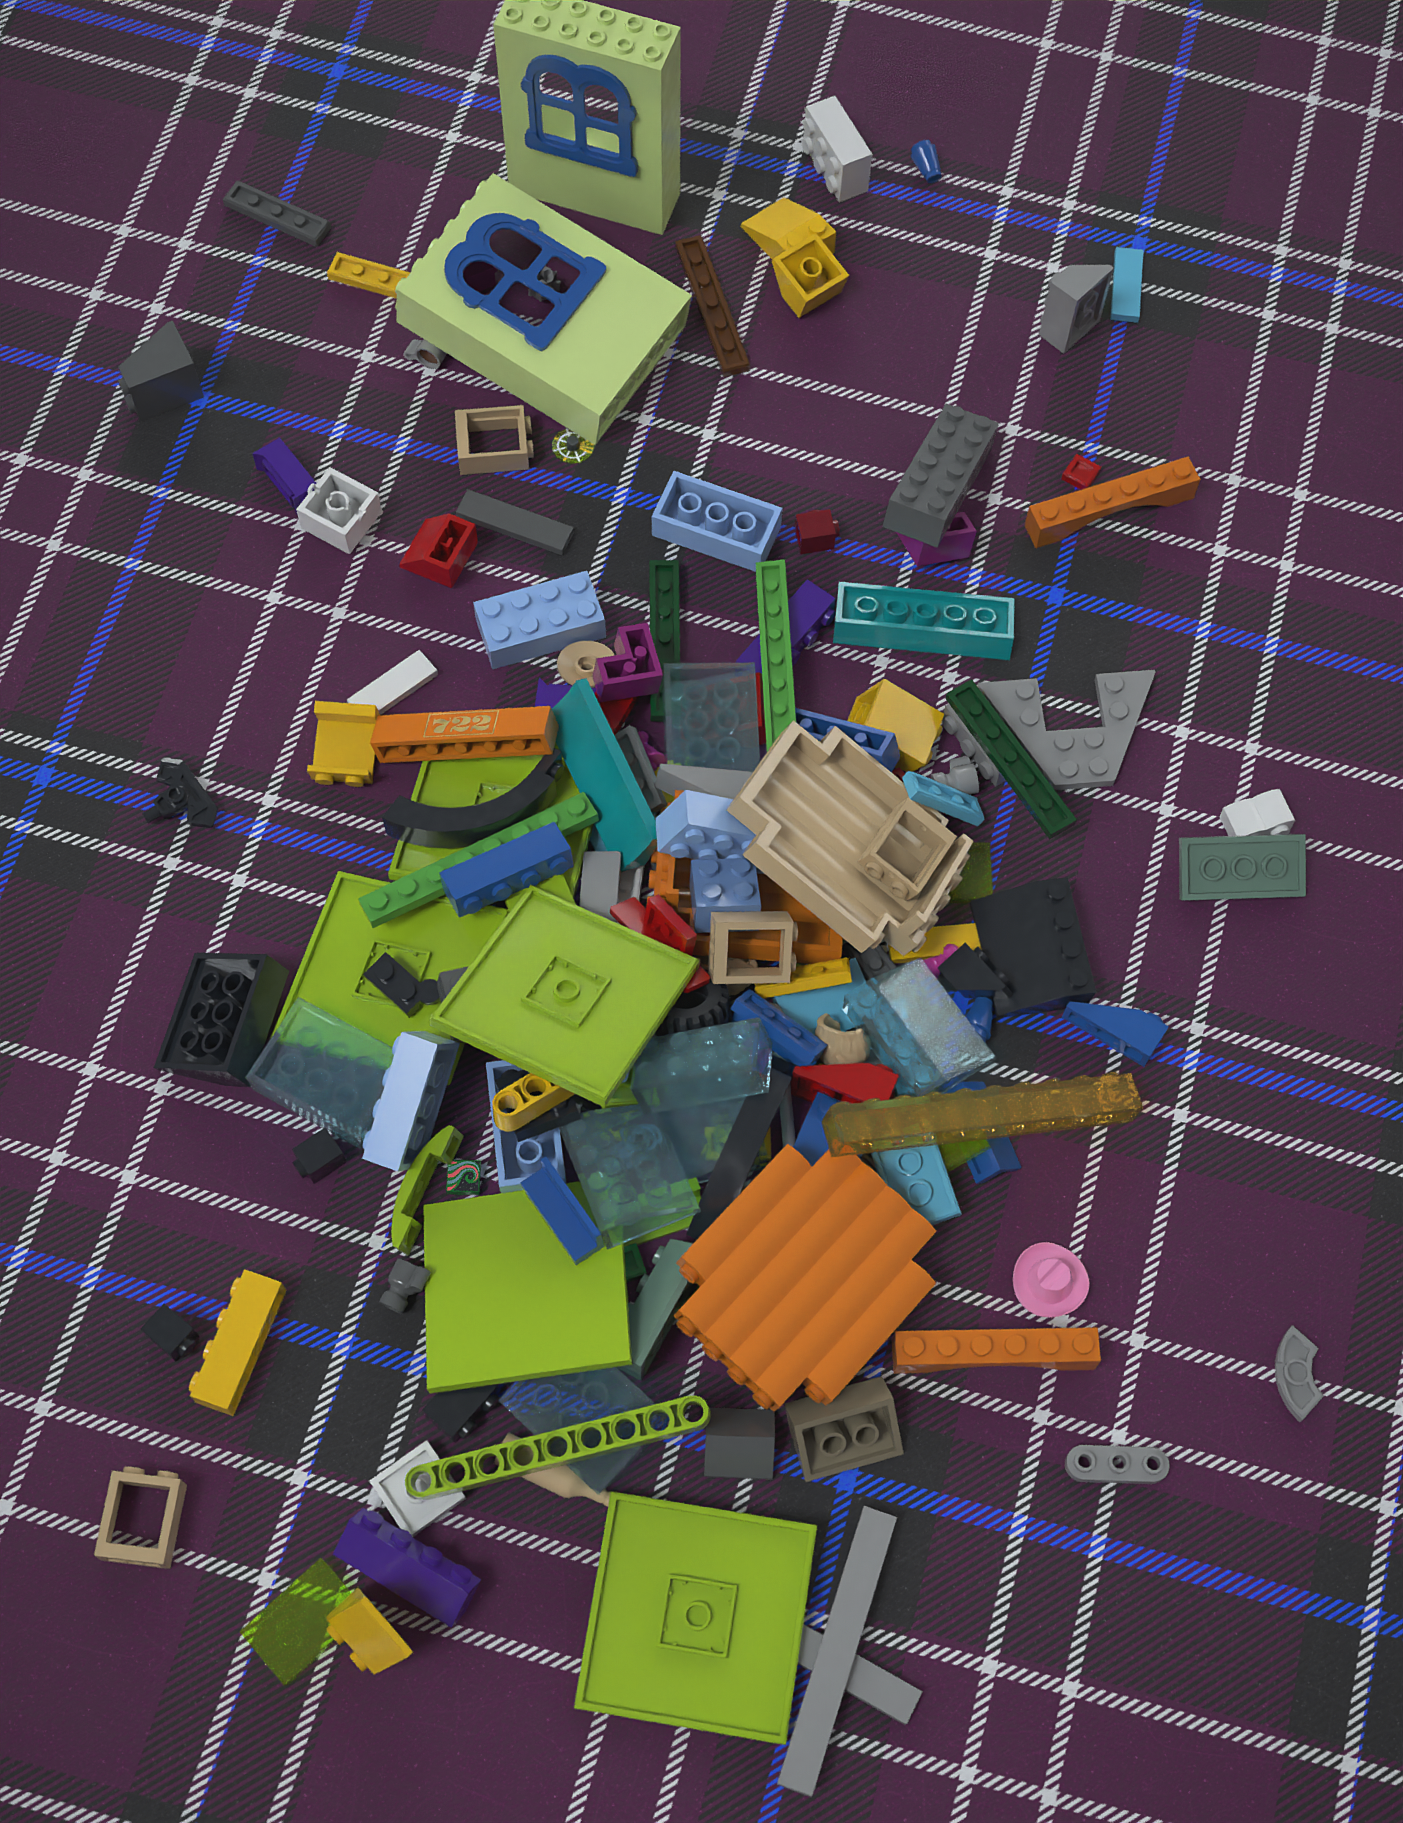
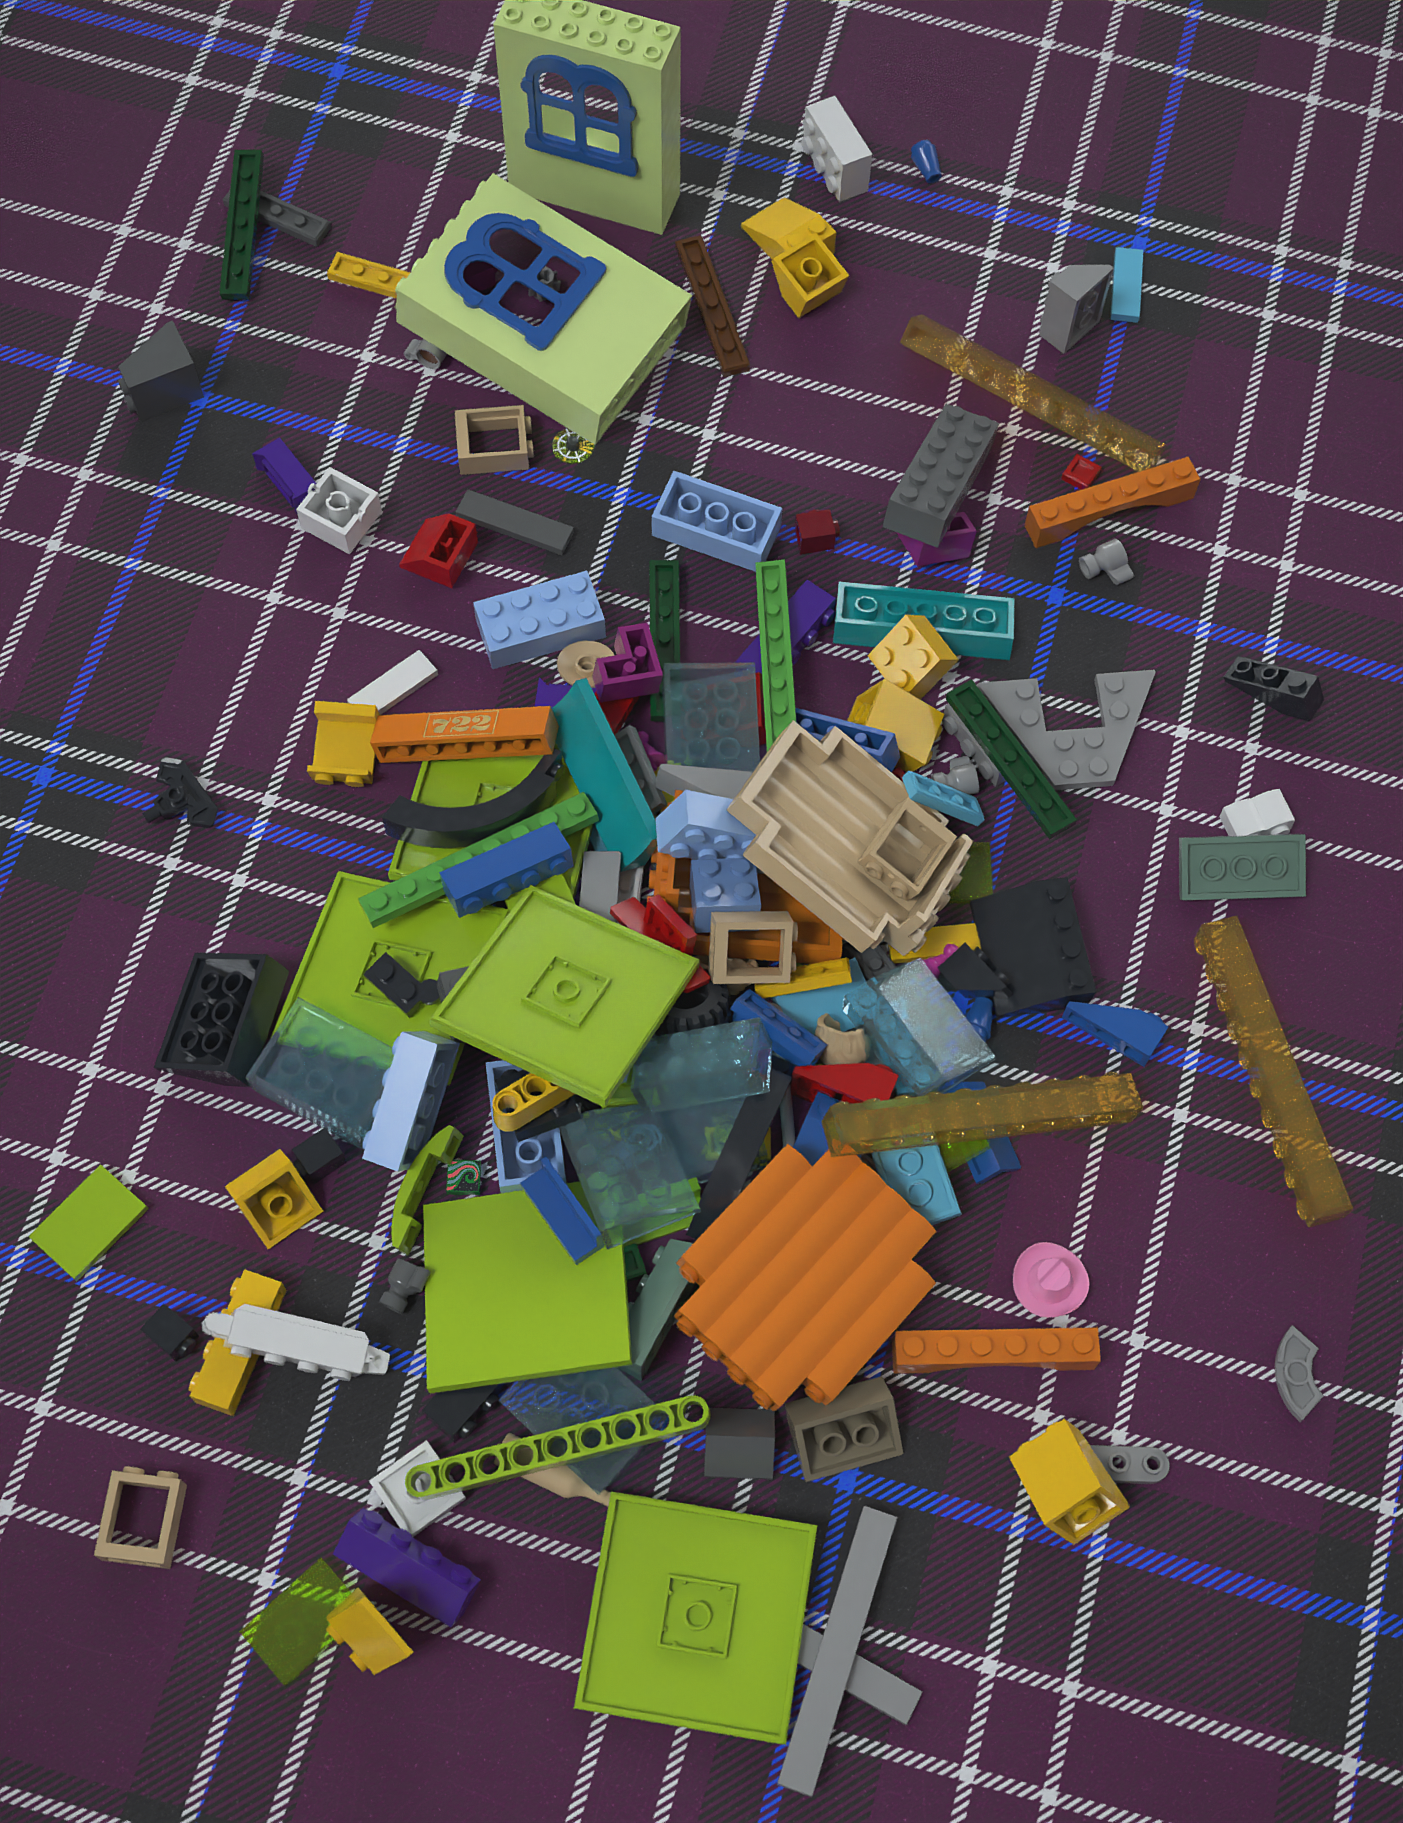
none -> lime tile [28,1164,148,1282]
none -> white hinge [201,1304,390,1381]
none -> dark green plate [219,150,264,300]
none -> yellow slope [225,1149,323,1249]
none -> yellow brick [868,615,959,700]
none -> clear yellow brick [900,314,1166,472]
none -> yellow slope [1009,1418,1130,1545]
none -> light grey piece [1079,538,1134,585]
none -> clear yellow brick [1194,916,1353,1228]
none -> black slope [1224,656,1324,721]

